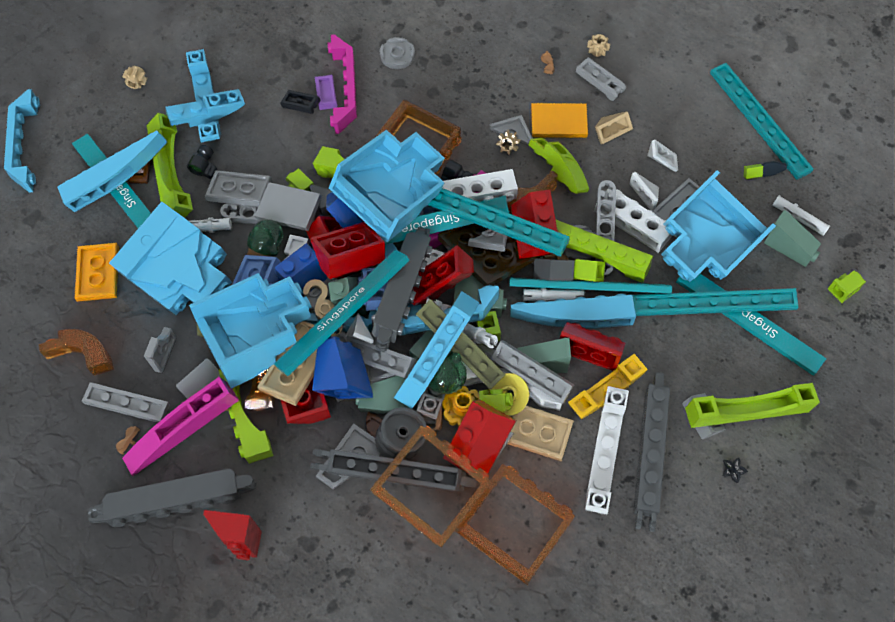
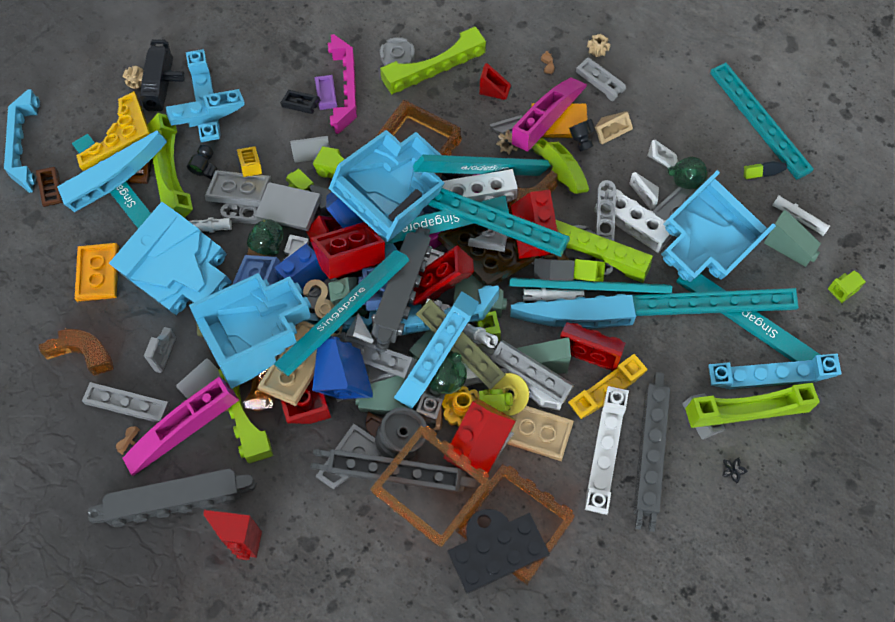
none -> reddish brown slope [36,166,63,207]
none -> yellow plate [76,91,150,171]
none -> black piece [140,39,185,111]
none -> yellow slope [237,146,262,177]
none -> light grey slope [290,136,330,163]
none -> lime arch [380,26,486,95]
none -> black tile [388,189,422,222]
none -> teal tile [413,154,550,176]
none -> black plate [448,509,550,594]
none -> red slope [480,63,511,100]
none -> dark pink slope [512,78,587,152]
none -> black piece [569,119,596,152]
none -> clear green piece [668,157,708,190]
none -> medium azure slope [708,353,842,389]

